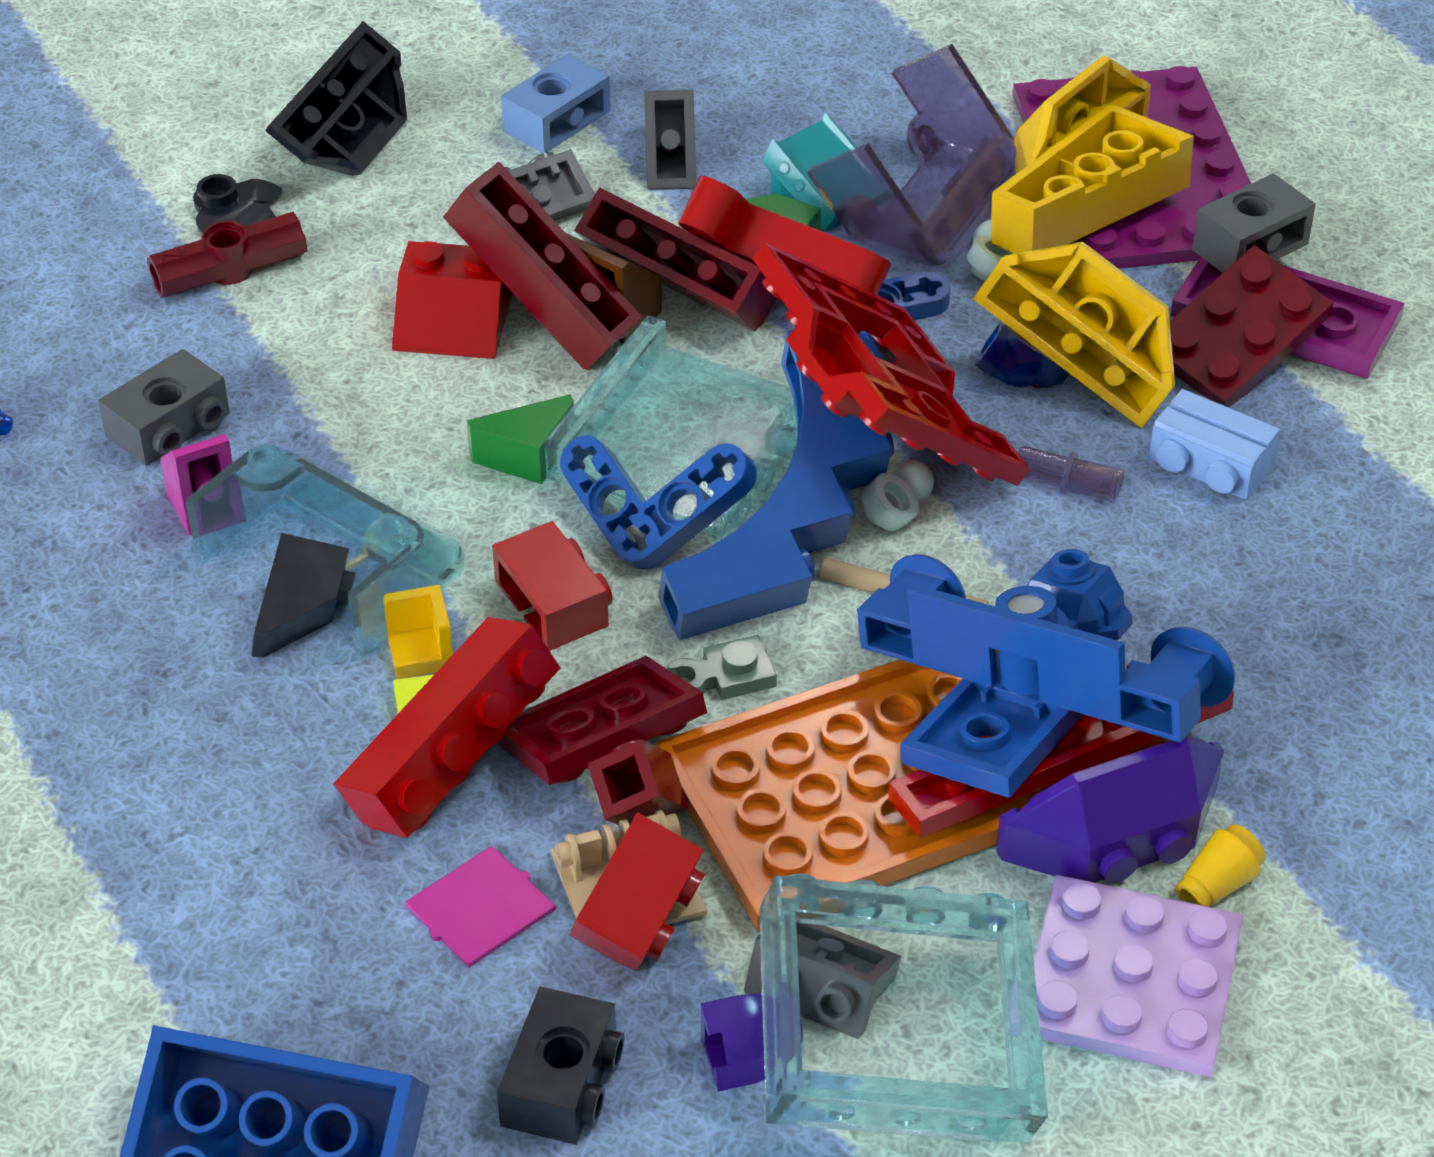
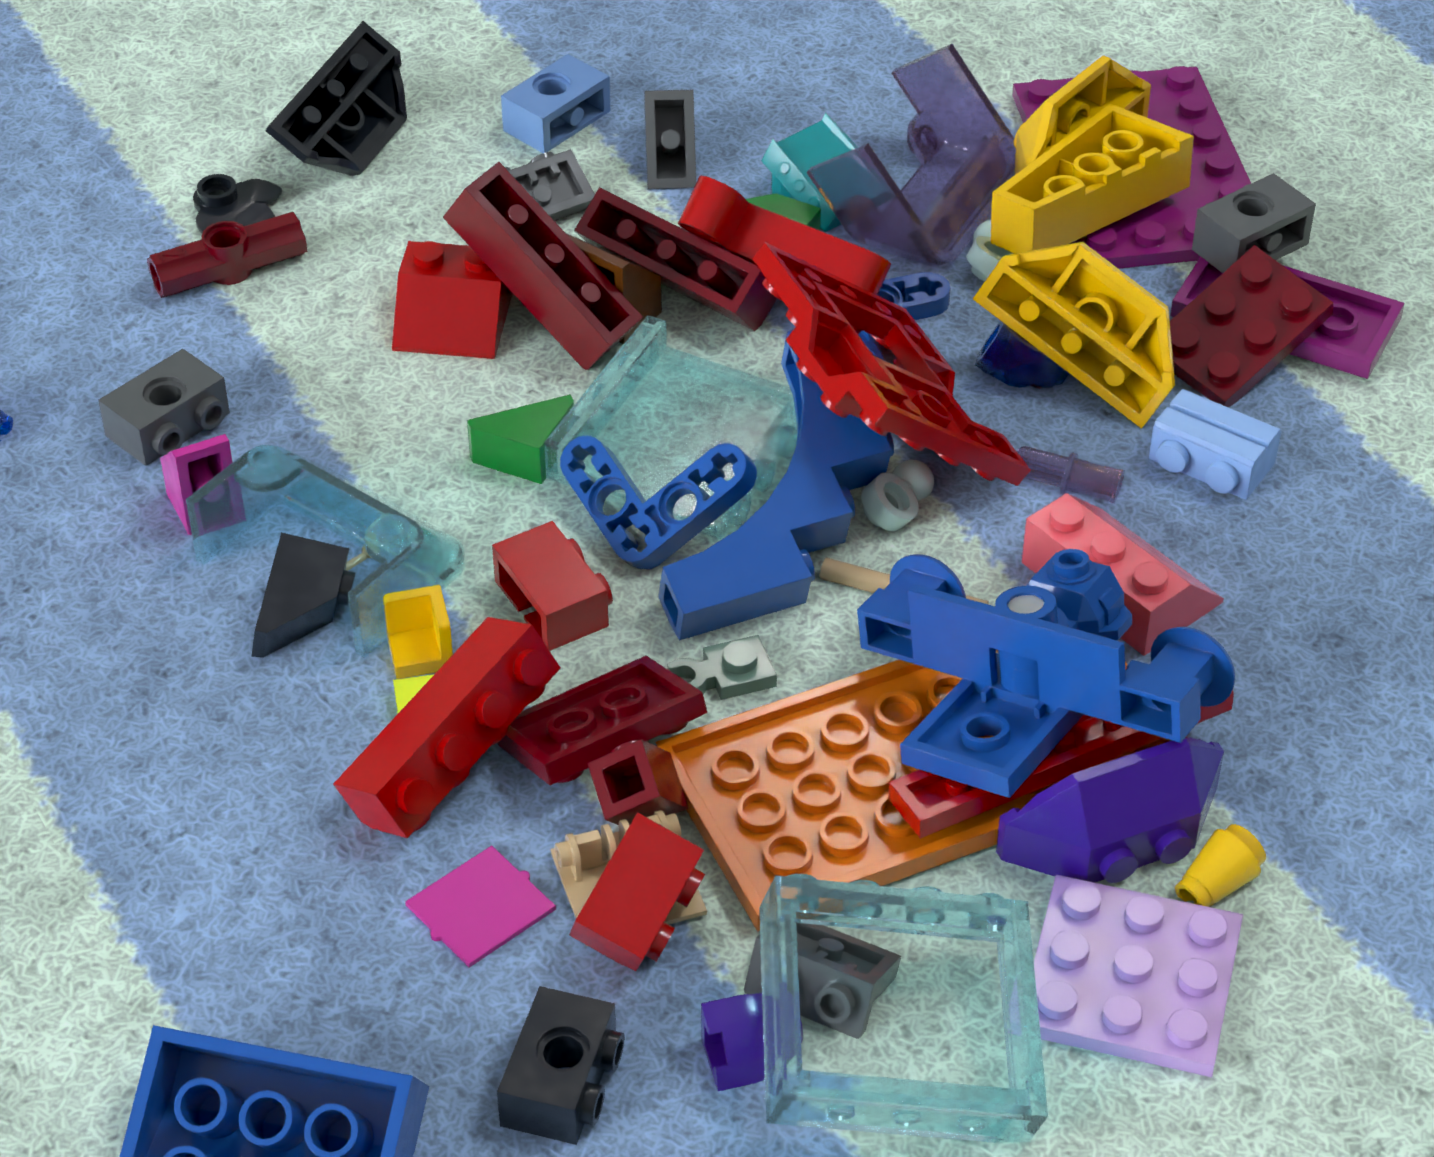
none -> coral slope [1022,493,1224,656]

